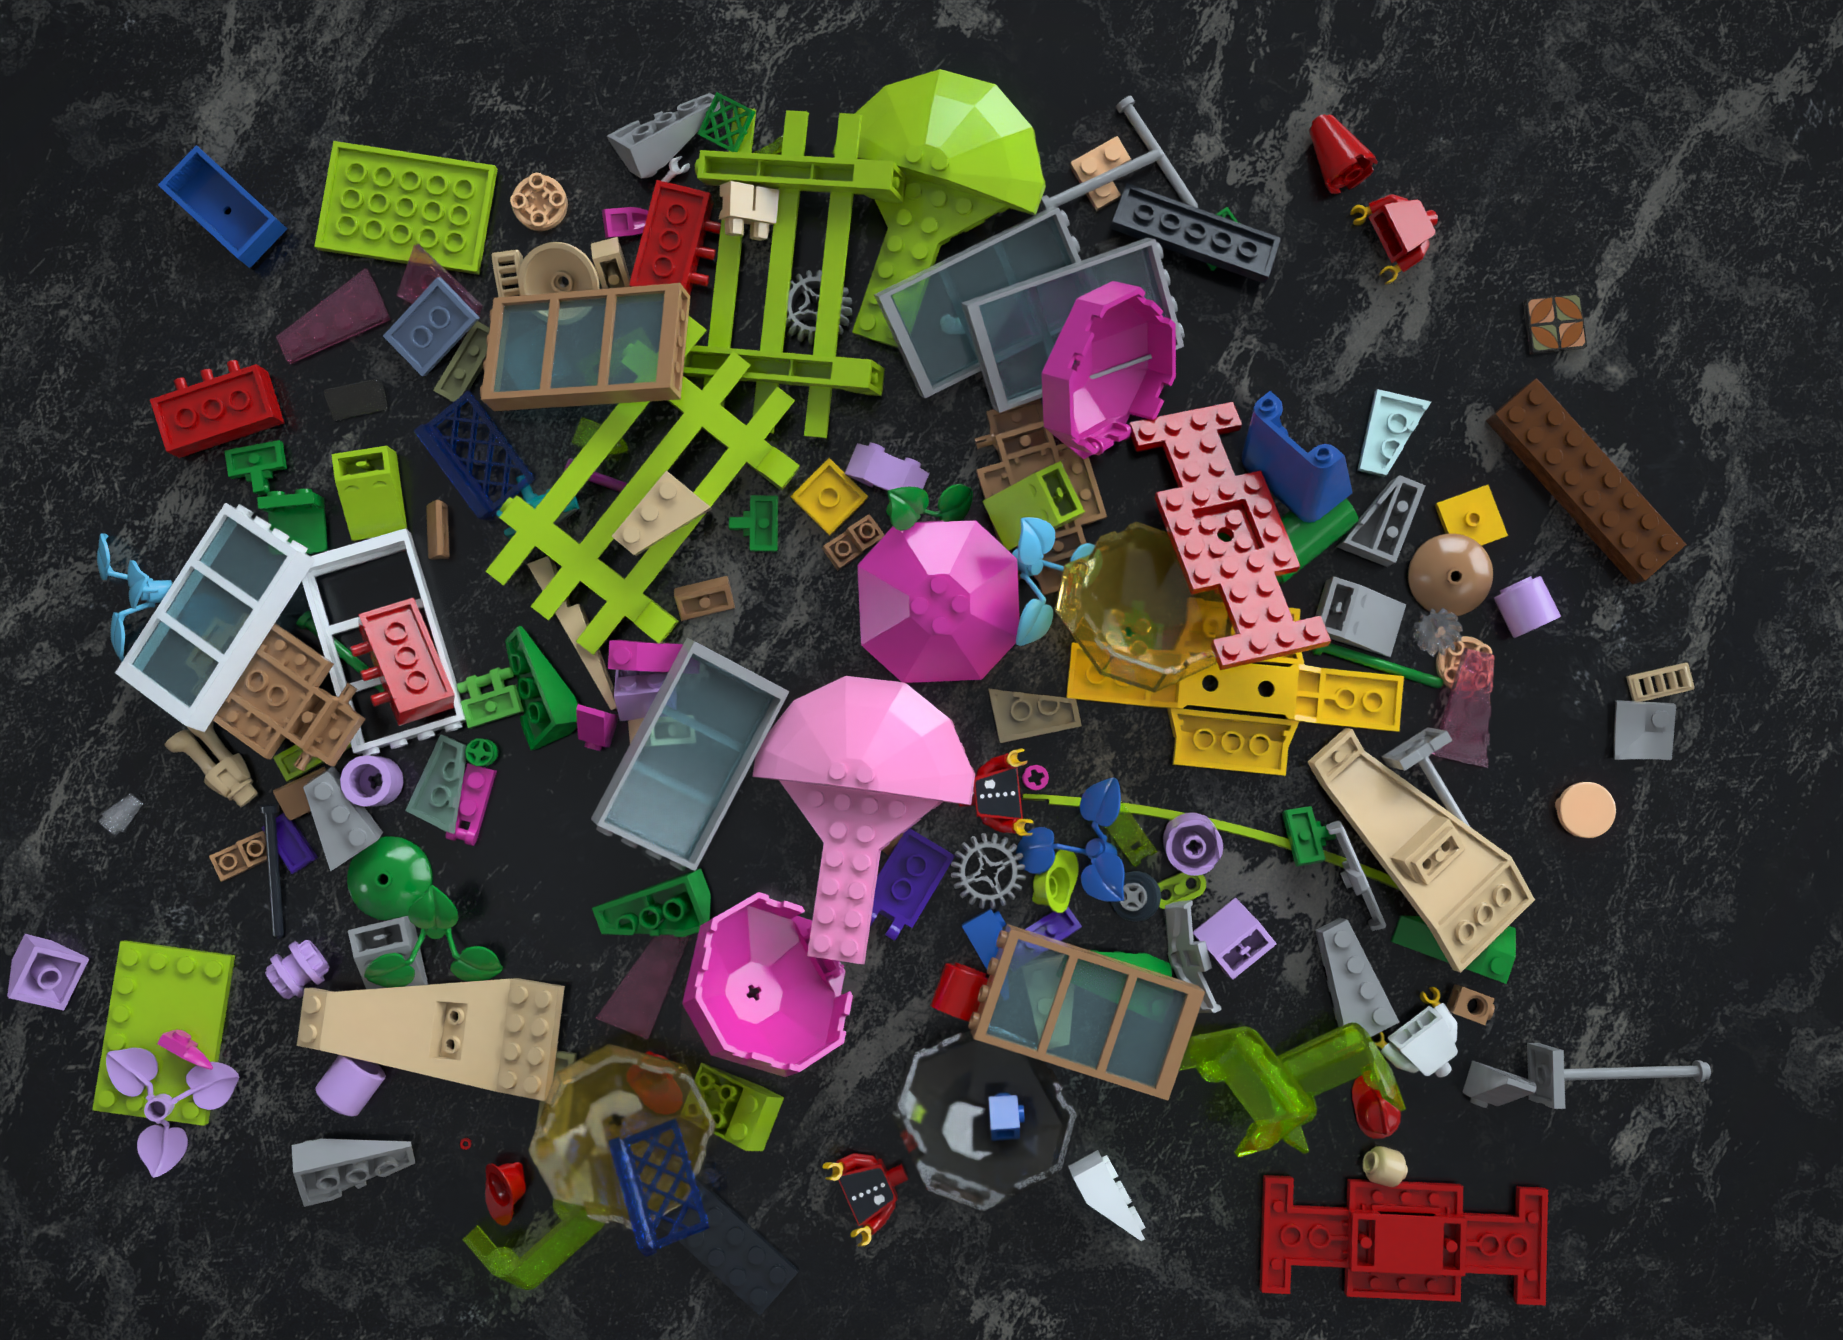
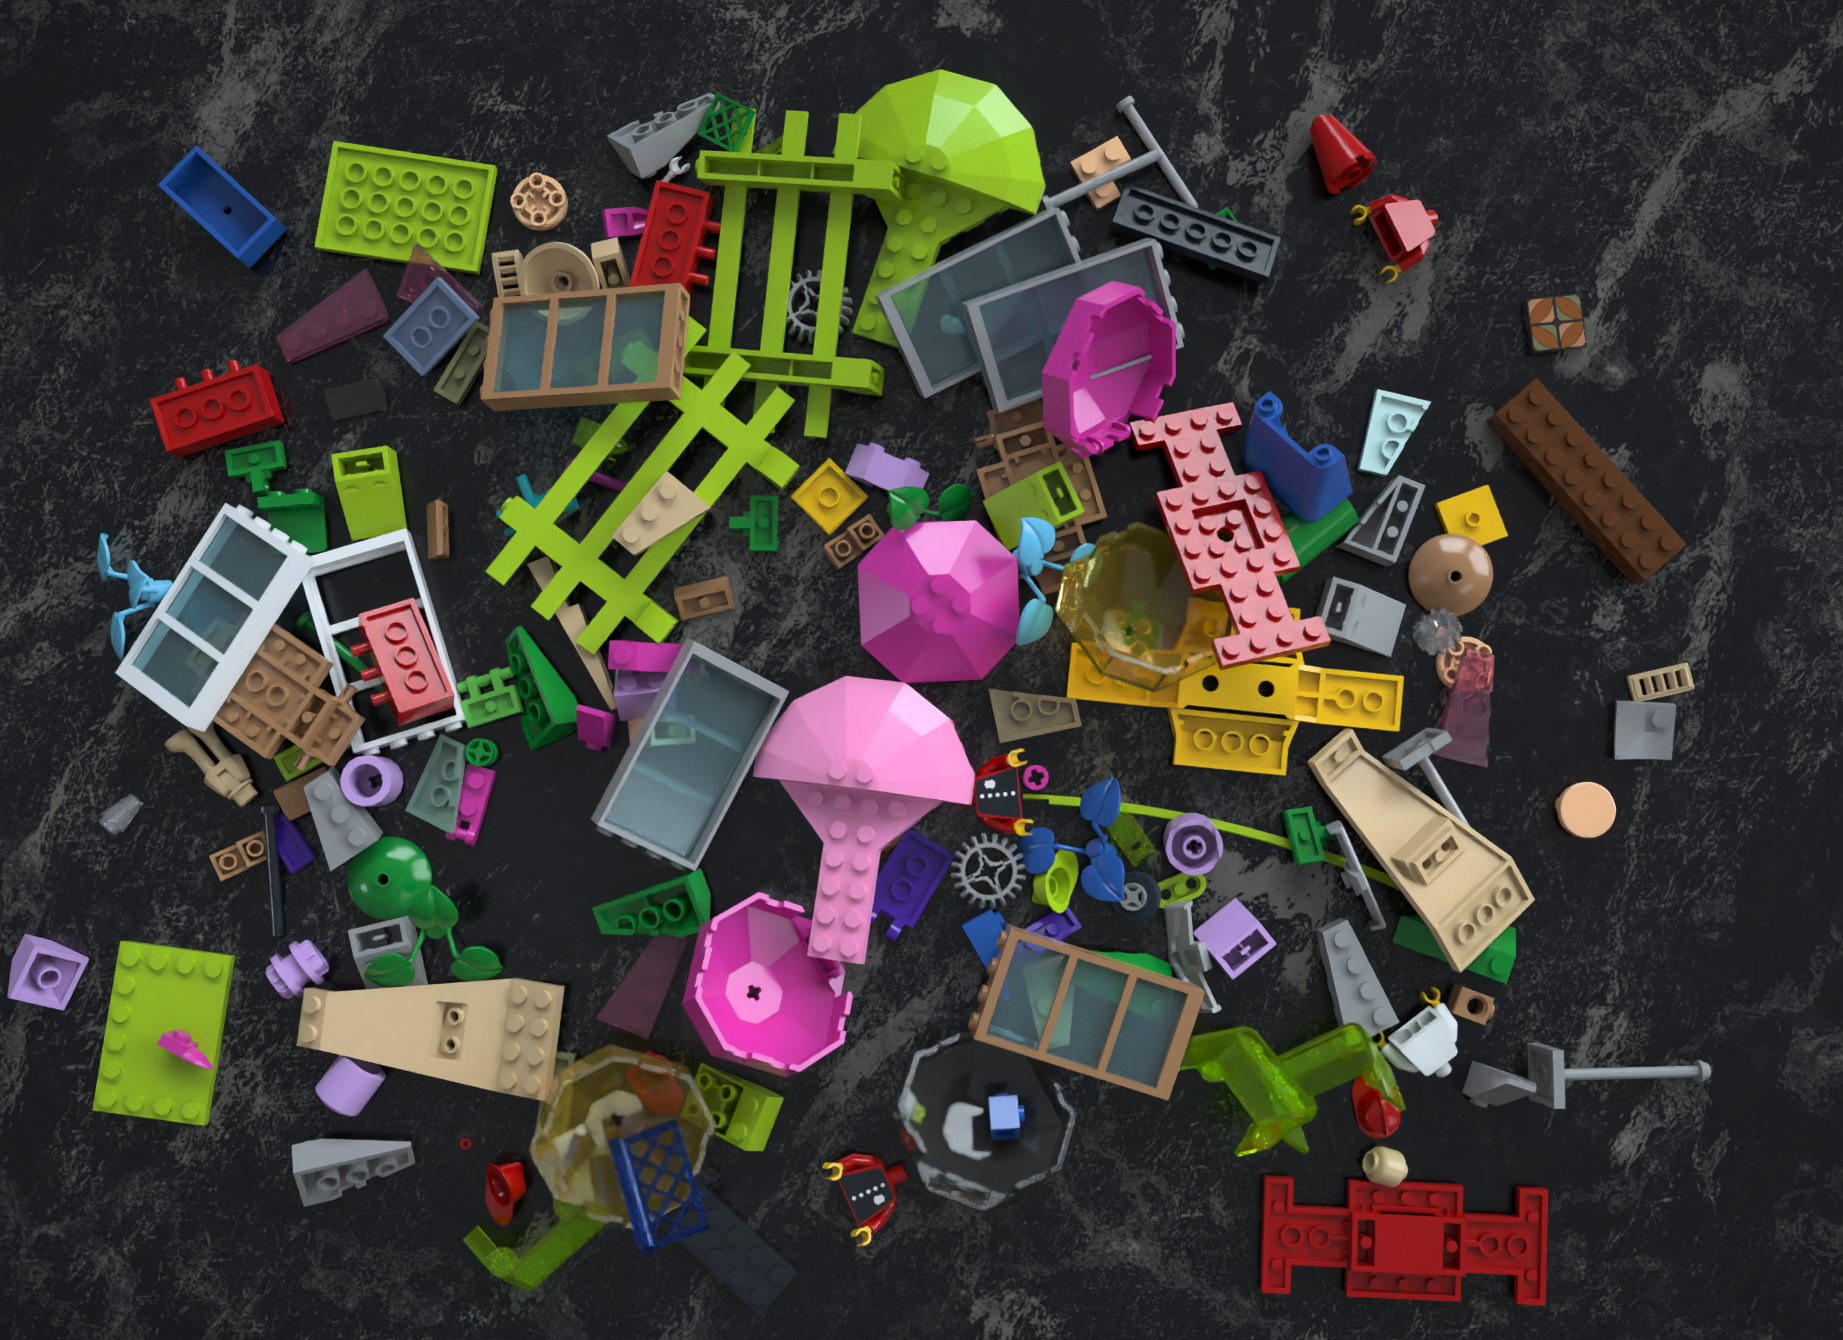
lavender plant [106,1048,239,1178] -> none
clear blue fence [414,391,535,520] -> none
tan hips [719,181,779,241] -> none
red piece [930,962,989,1022] -> none
white slope [1068,1150,1145,1241] -> none
green bar [1312,643,1444,688] -> none
lavender piece [1494,576,1561,638] -> none

